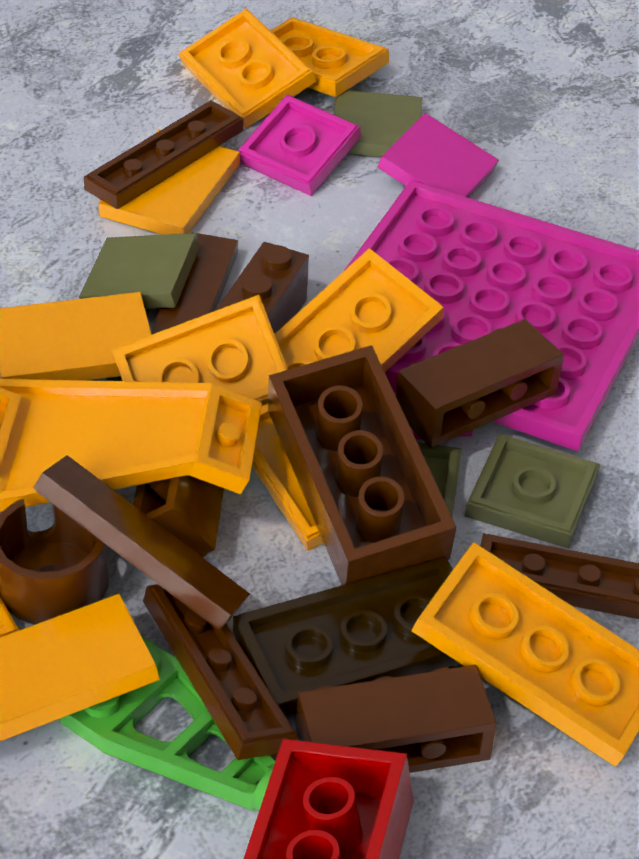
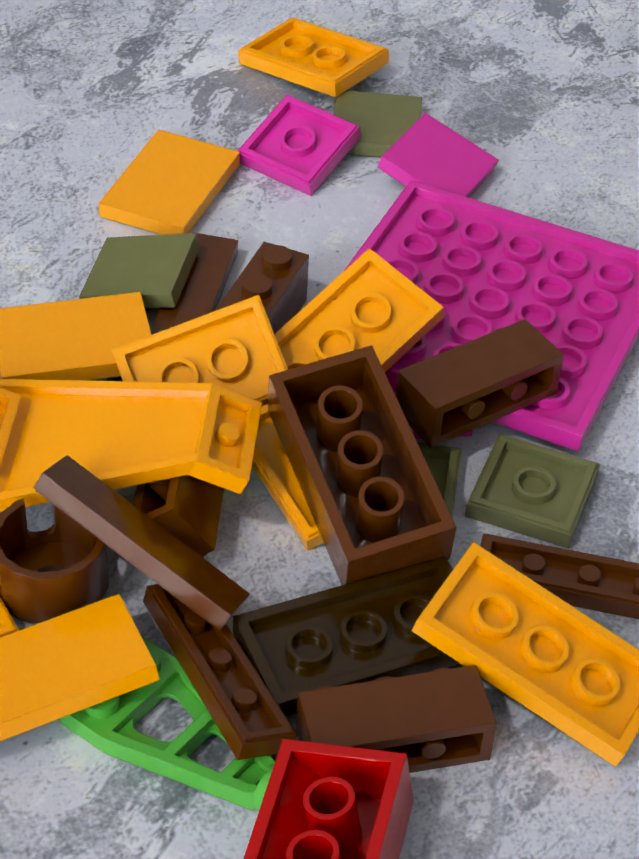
reddish brown tile [84,100,244,209] -> none
light orange tile [178,8,317,129] -> none

